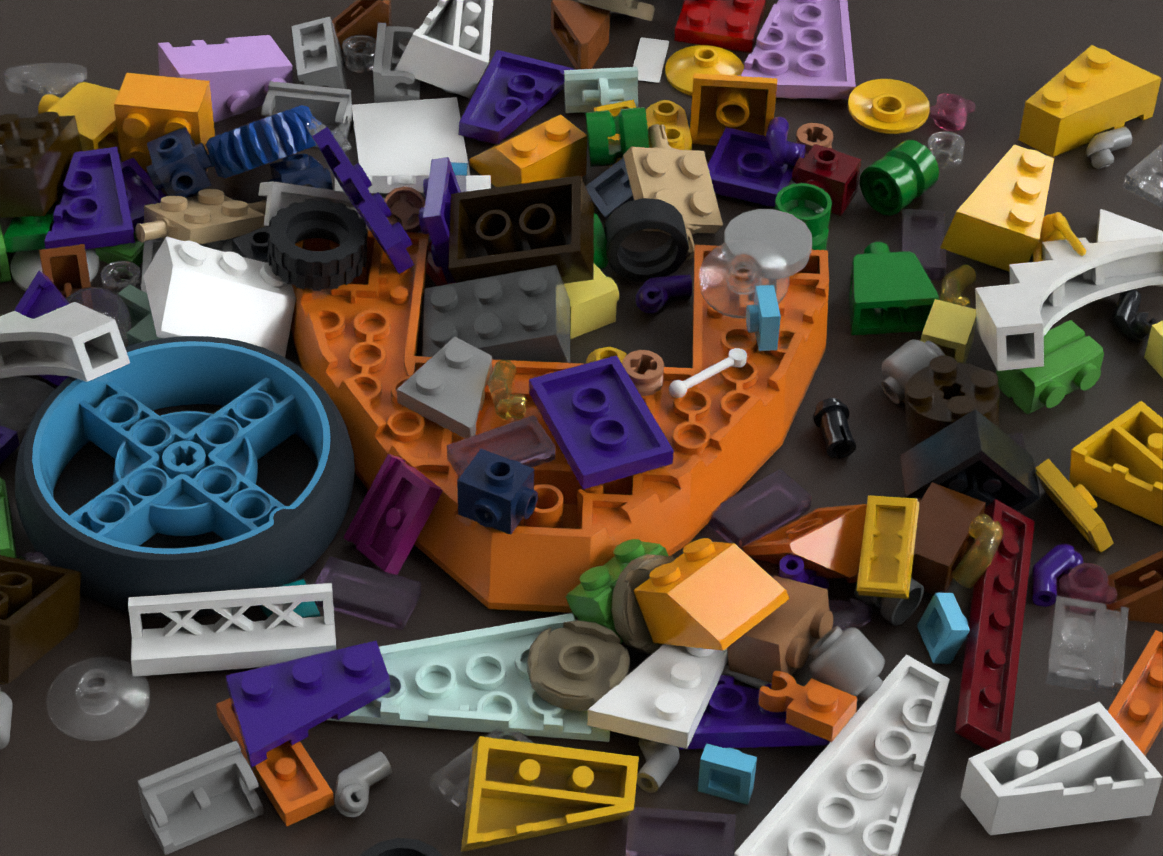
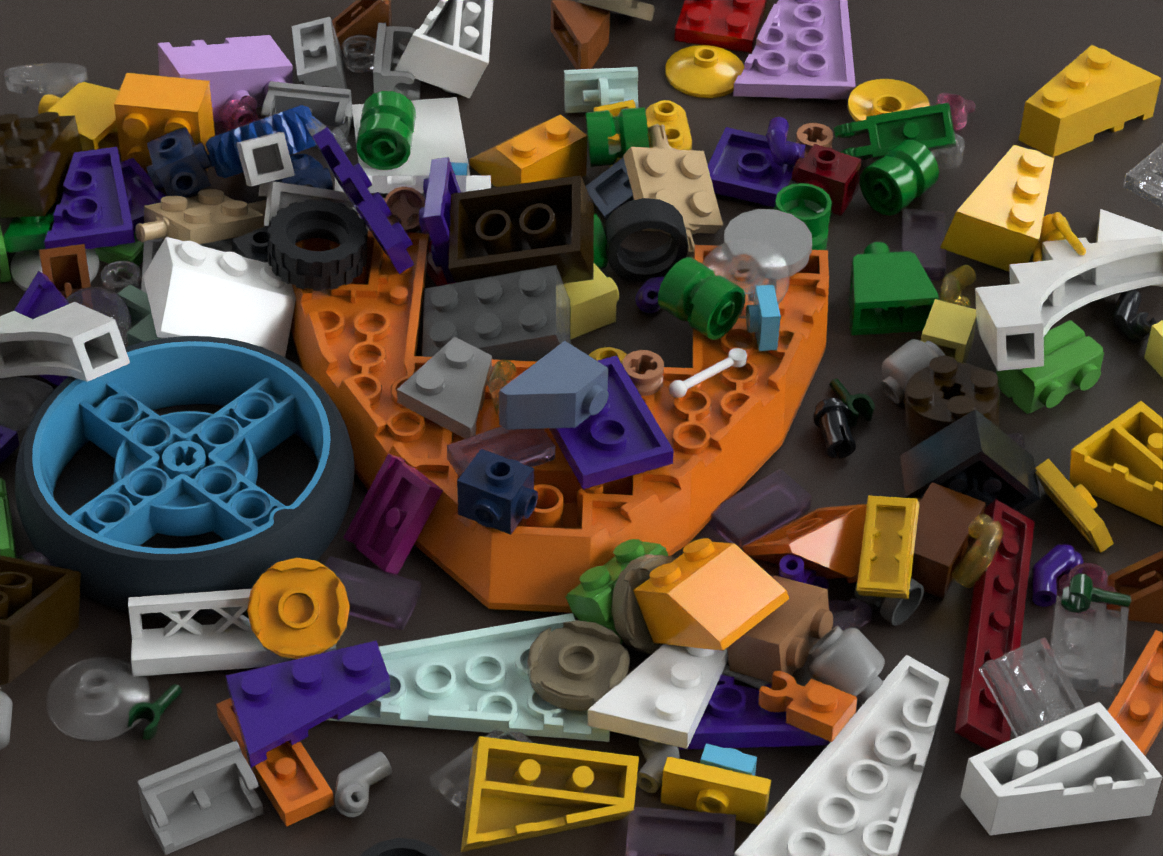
dark purple wing [458,50,574,145] -> none
white sticker [633,37,669,83] -> none
light orange slope [690,73,777,146] -> none
medium azure plate [917,593,970,664] -> none
light grey arm [1086,127,1132,169] -> none
none -> dark green hand [127,684,182,740]
none -> clear pink plate [219,95,261,132]
none -> white brick [236,132,295,186]
none -> light orange tile [247,558,350,660]
none -> green wheel [356,91,416,170]
none -> sand blue slope [499,341,609,429]
none -> green wheel [658,257,746,340]
none -> yellow plate [661,757,771,825]
none -> dark green hand [829,378,875,427]
none -> green hinge [834,103,956,161]
none -> clear plate [979,637,1085,738]
none -> dark green hand [1061,574,1131,613]

